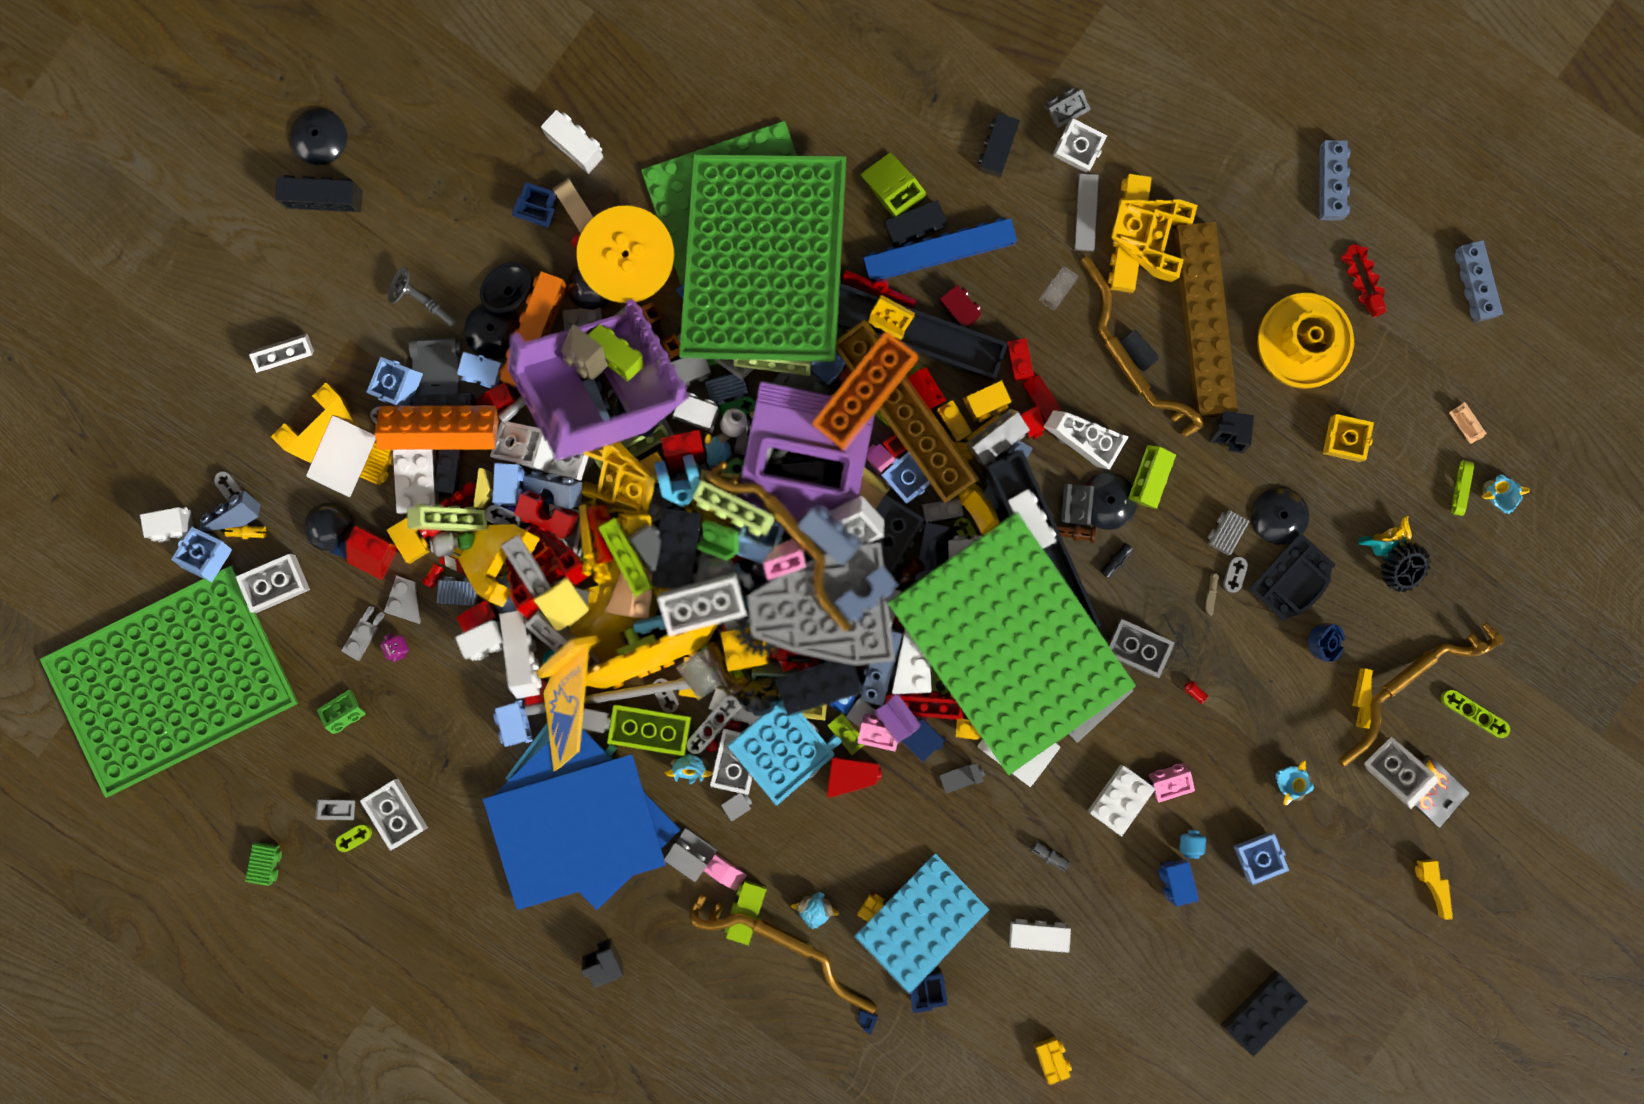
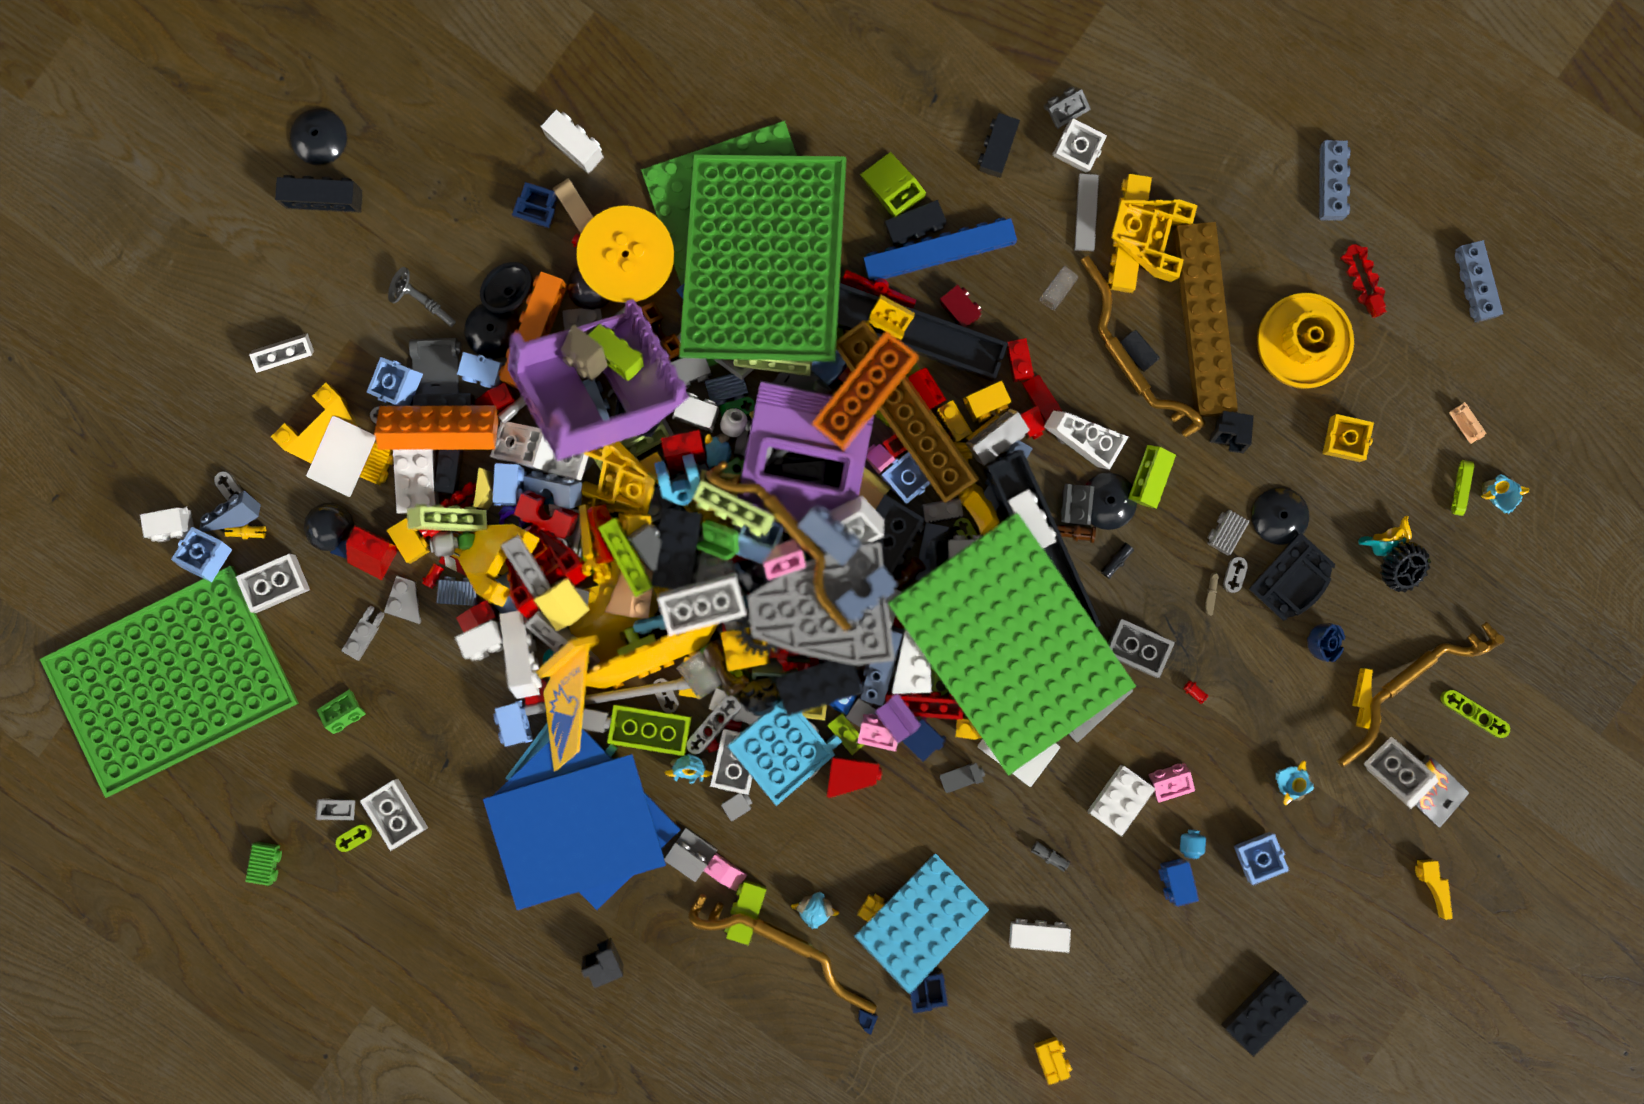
magenta head [380,632,409,662] -> none
light grey beam [484,505,521,527] -> none

